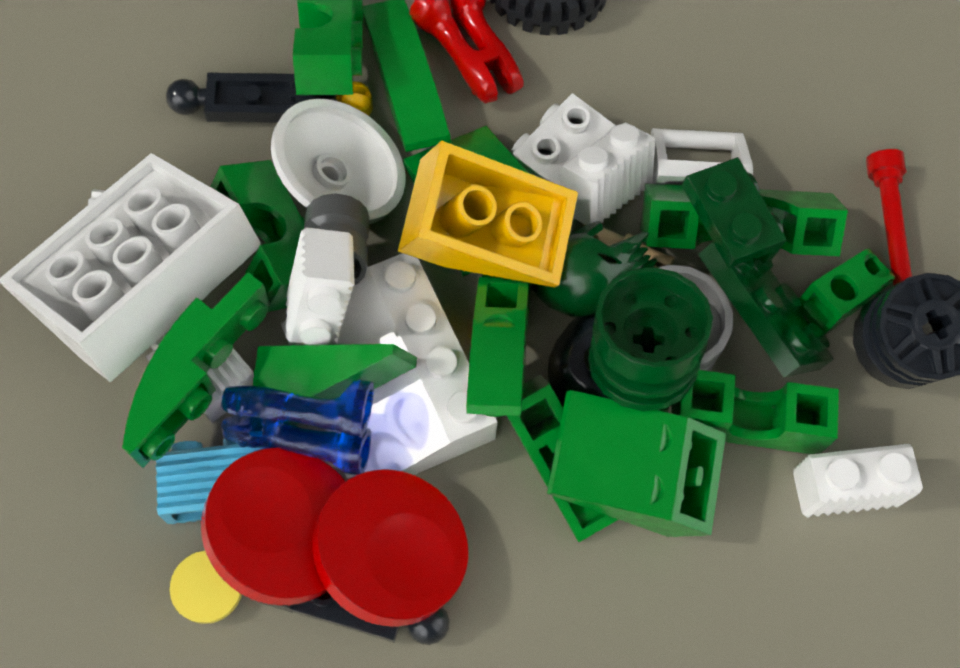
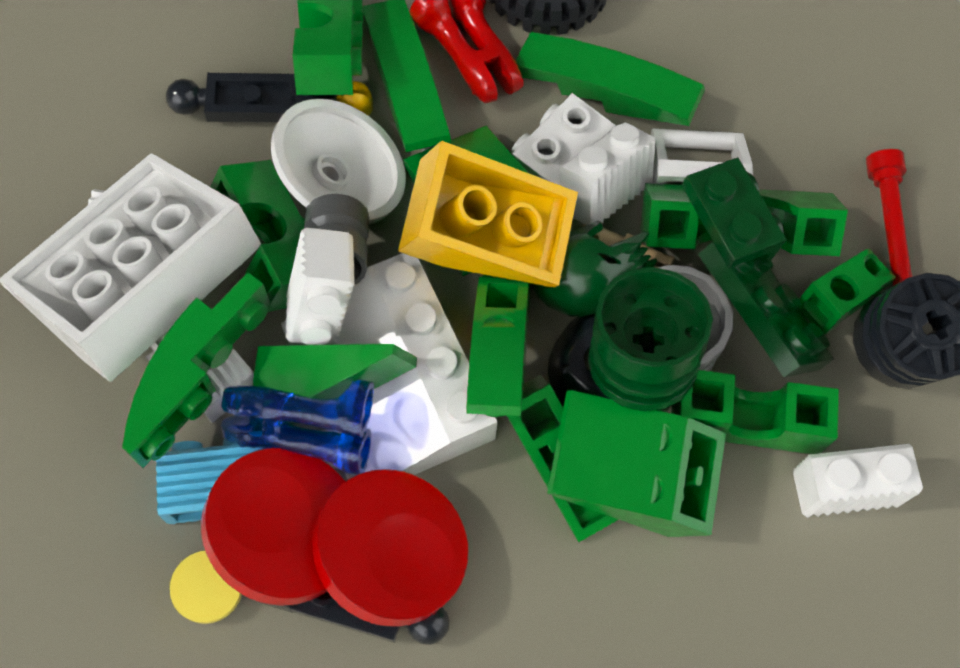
none -> green slope [515,32,705,126]

